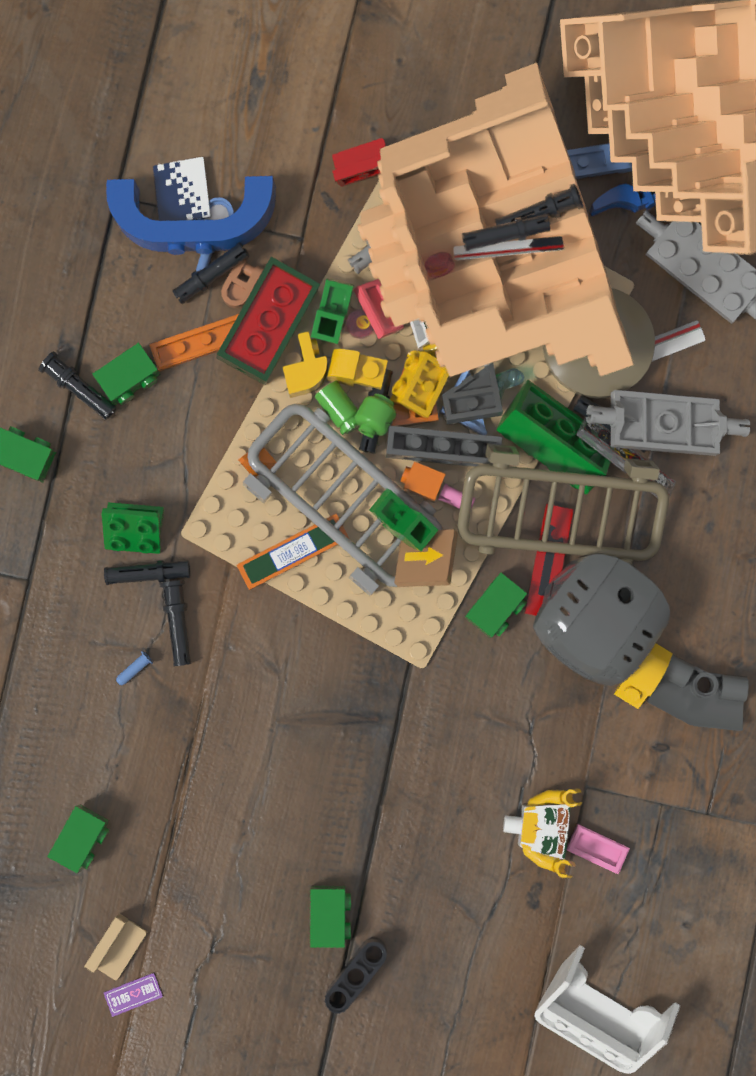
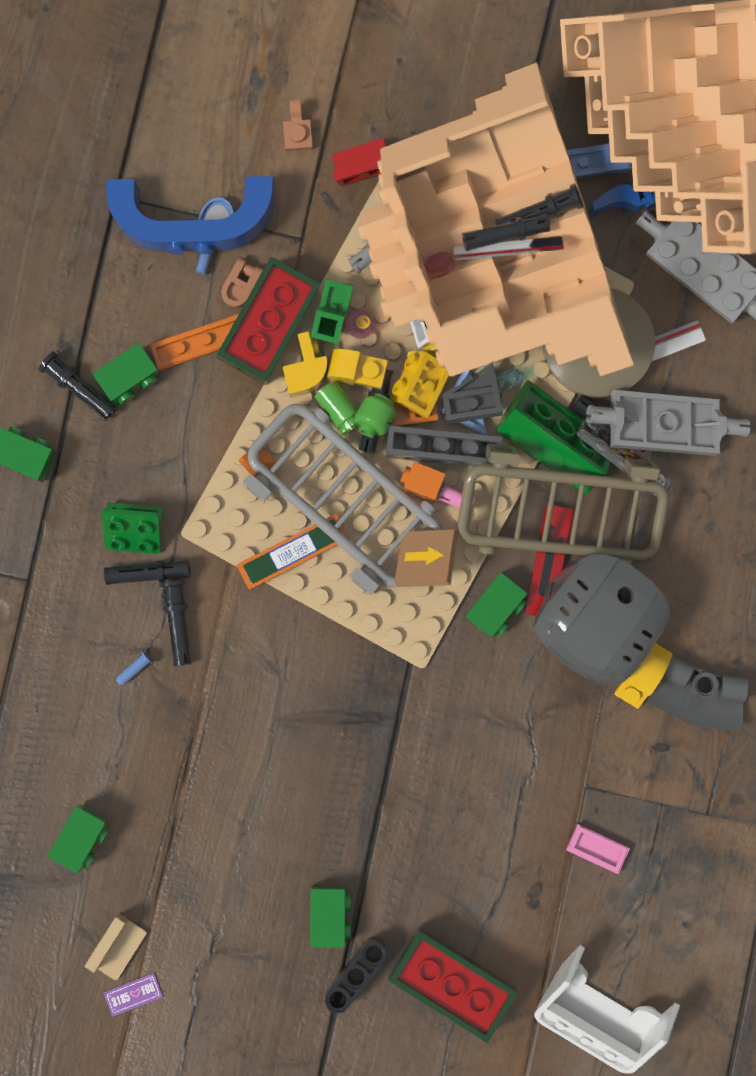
sticker [153,157,210,221] -> none
black pin [172,242,250,304] -> none
coral tile [353,279,404,339] -> none
green brick [369,488,438,552] -> none
torso [503,788,582,878] -> none
none -> nougat plate [283,100,313,152]
none -> red brick [388,926,518,1043]

